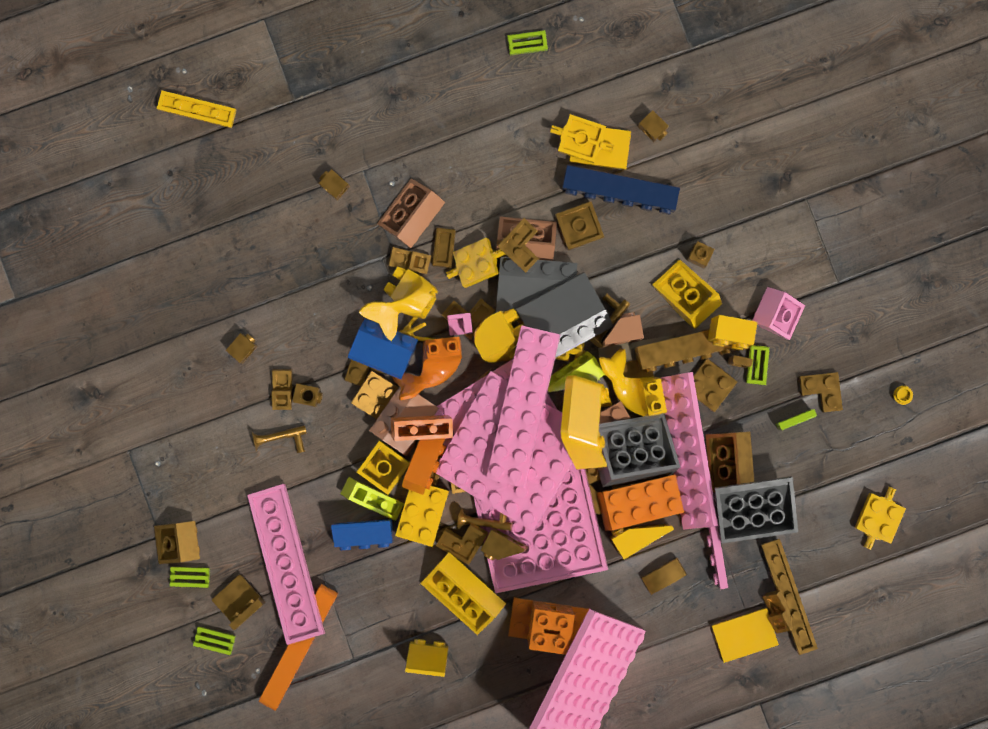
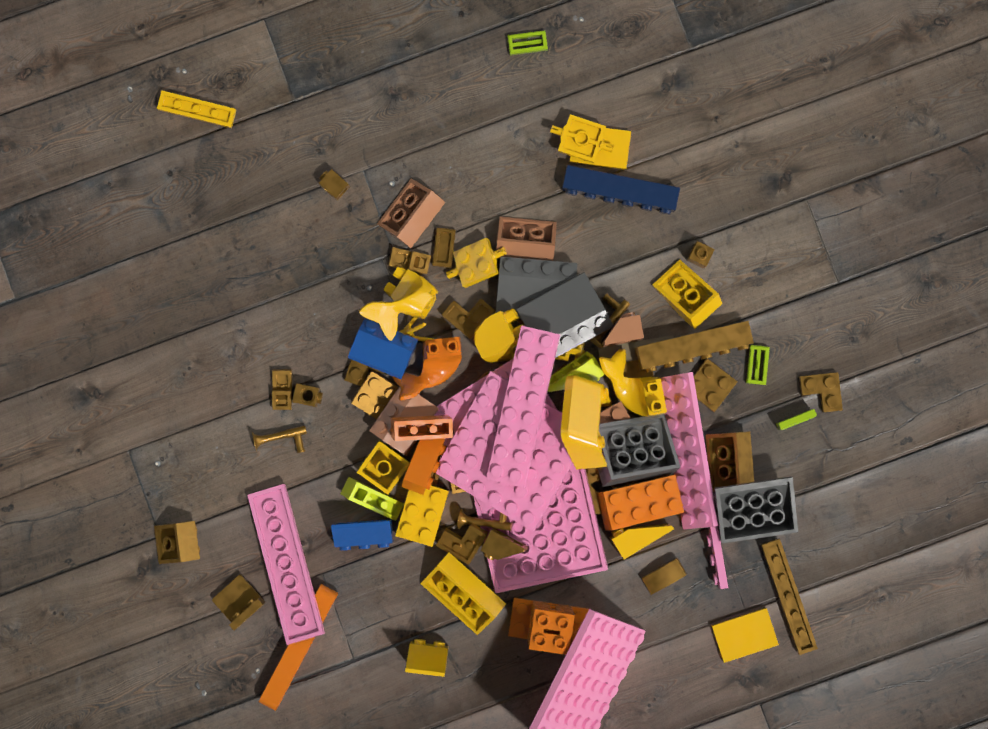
lime tile [170,567,210,588] -> none
lime tile [193,626,236,655] -> none
pearl gold brick [225,333,258,364] -> none
bright pink panel [447,313,473,336] -> none
pearl gold plate [498,218,539,273] -> none
pearl gold plate [555,201,604,251] -> none
pearl gold brick [638,110,669,142] -> none
yellow brick [708,315,758,350] -> none
pearl gold tile [728,356,753,368] -> none
bright pink slope [752,287,805,340] -> none
pearl gold slope [763,590,793,634] -> none
yellow plate [855,487,906,550] -> none
yellow plate [893,386,913,405] -> none

